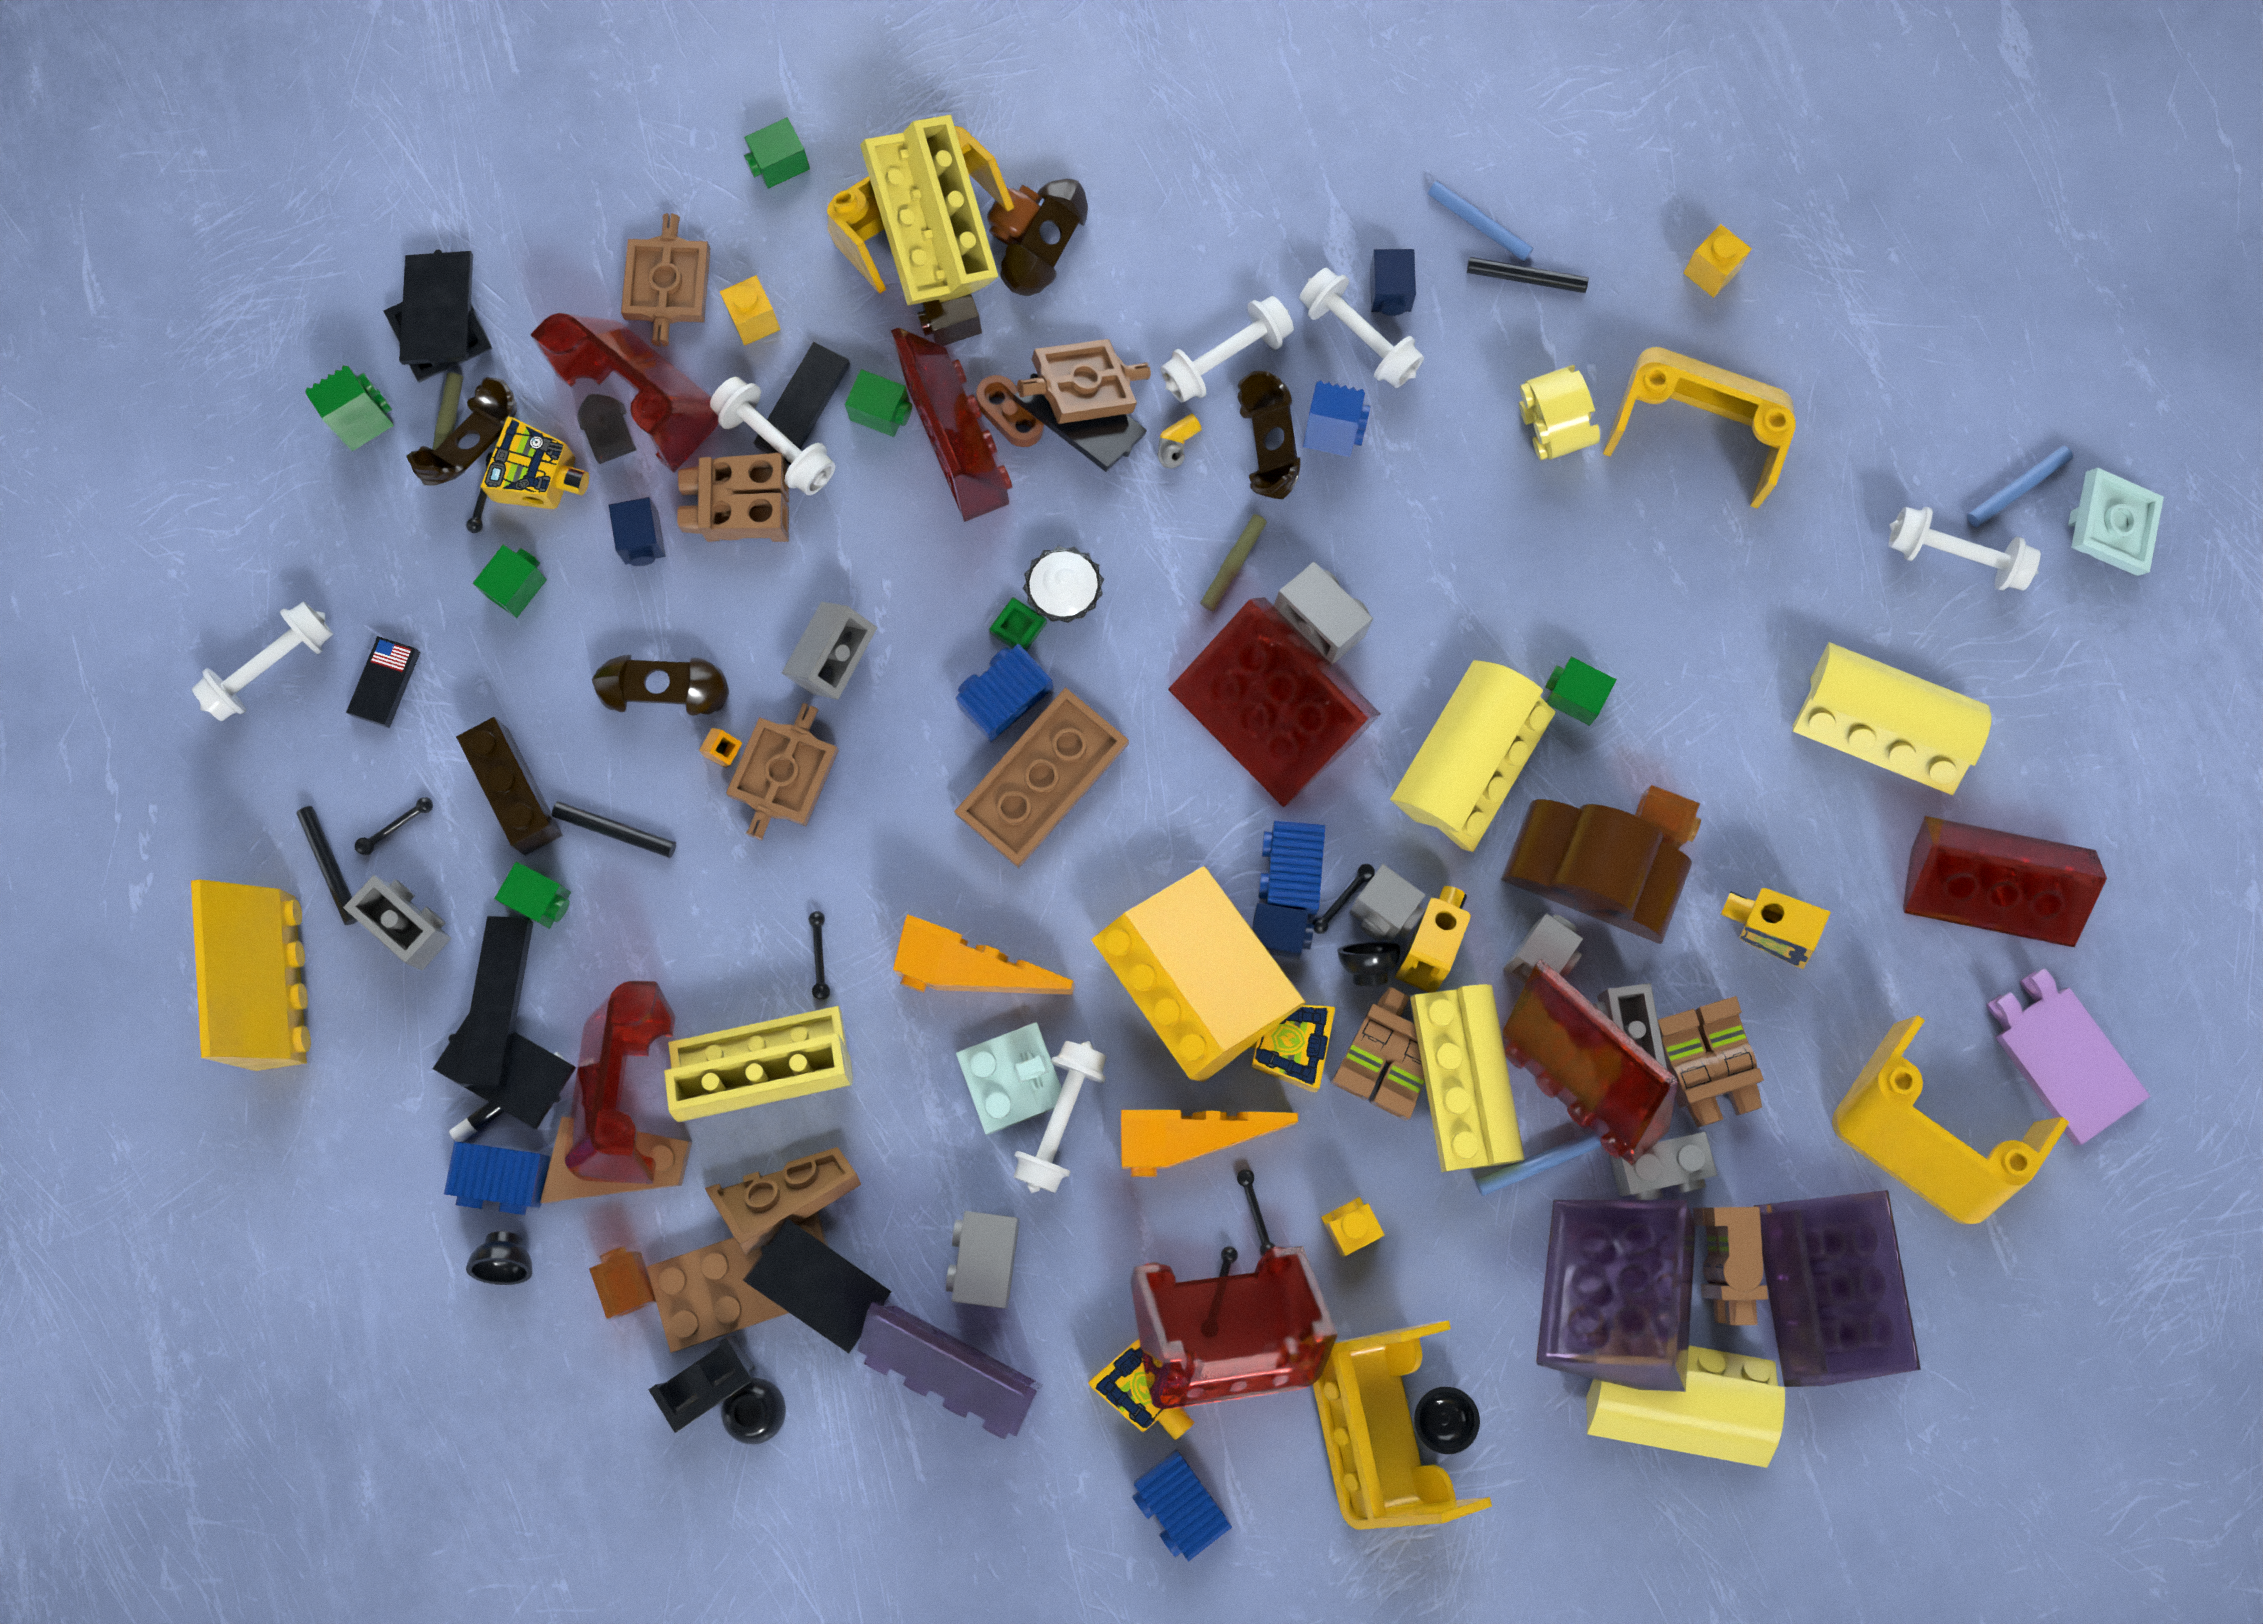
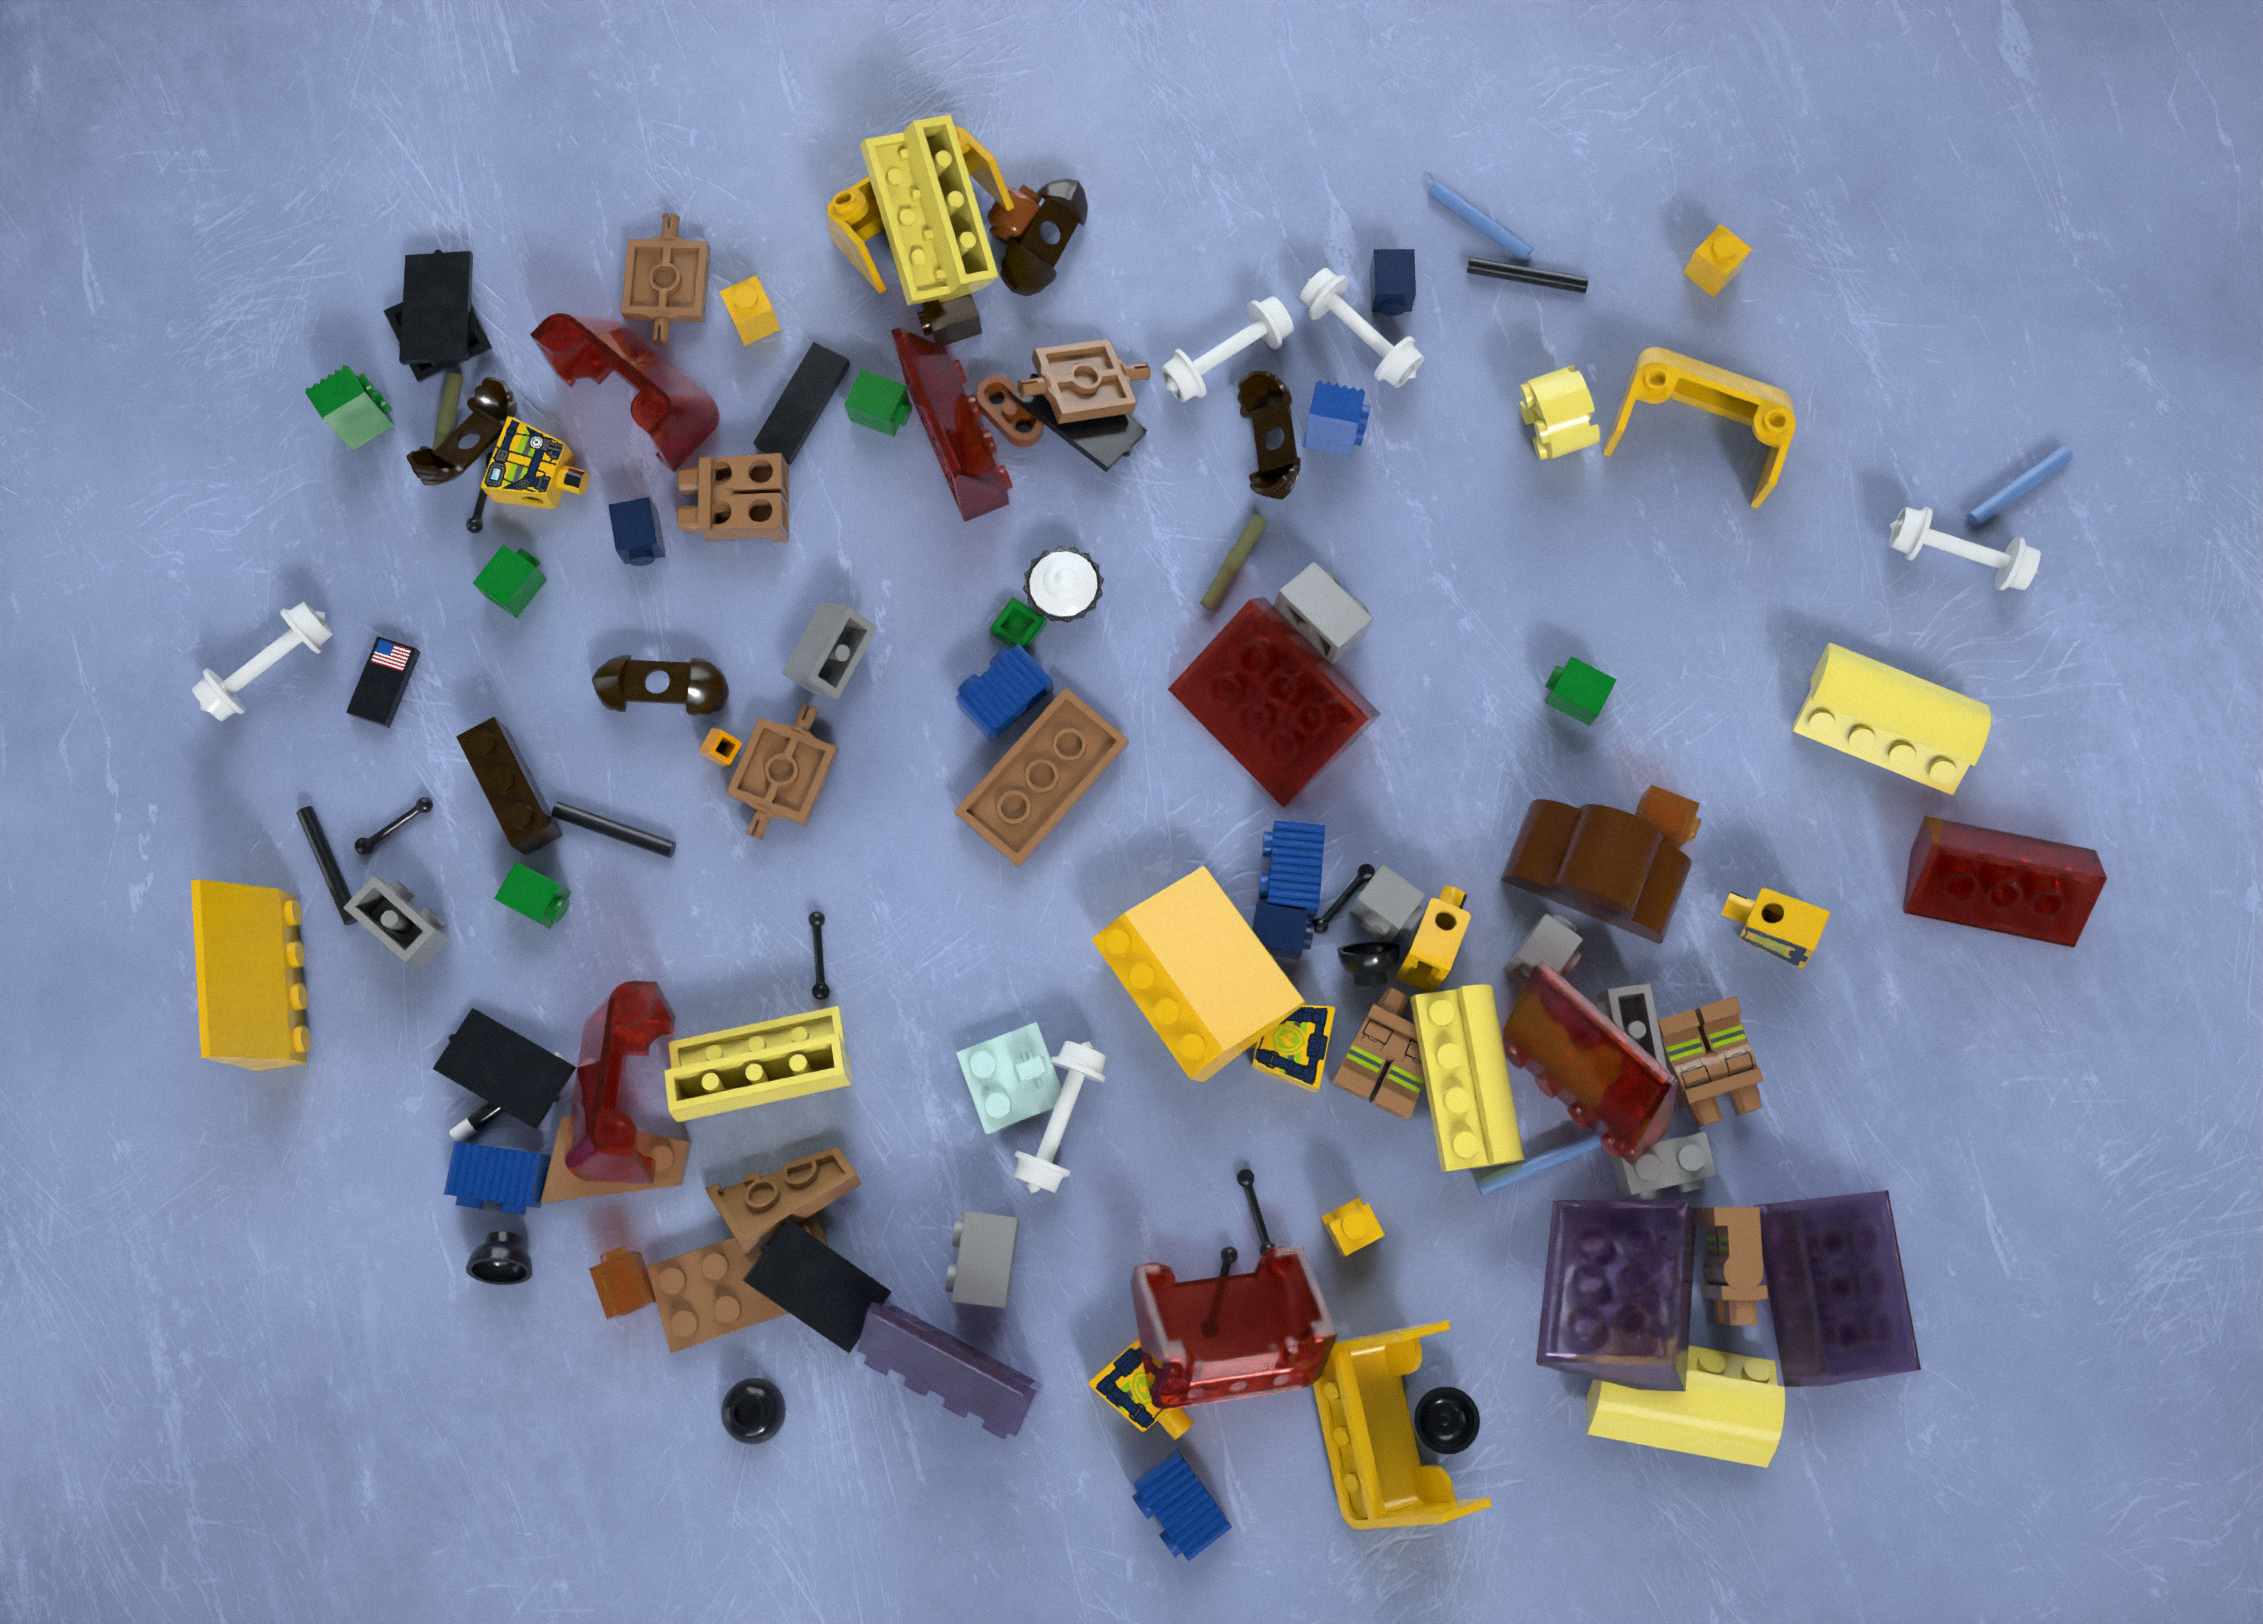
black tile [457,916,534,1089] -> none
clear smoke tile [577,394,637,465] -> none
black window [648,1336,755,1433] -> none
white piece [710,377,836,495] -> none
green brick [744,117,810,189] -> none
light orange wedge [893,914,1075,995] -> none
light orange wedge [1121,1110,1298,1177] -> none
arm [1157,413,1202,469] -> none
light yellow brick [1390,660,1556,852] -> none
yellow windscreen [1832,1015,2069,1224] -> none
lavender tile [1986,968,2150,1146] -> none
light aqua hinge [2068,468,2164,576] -> none

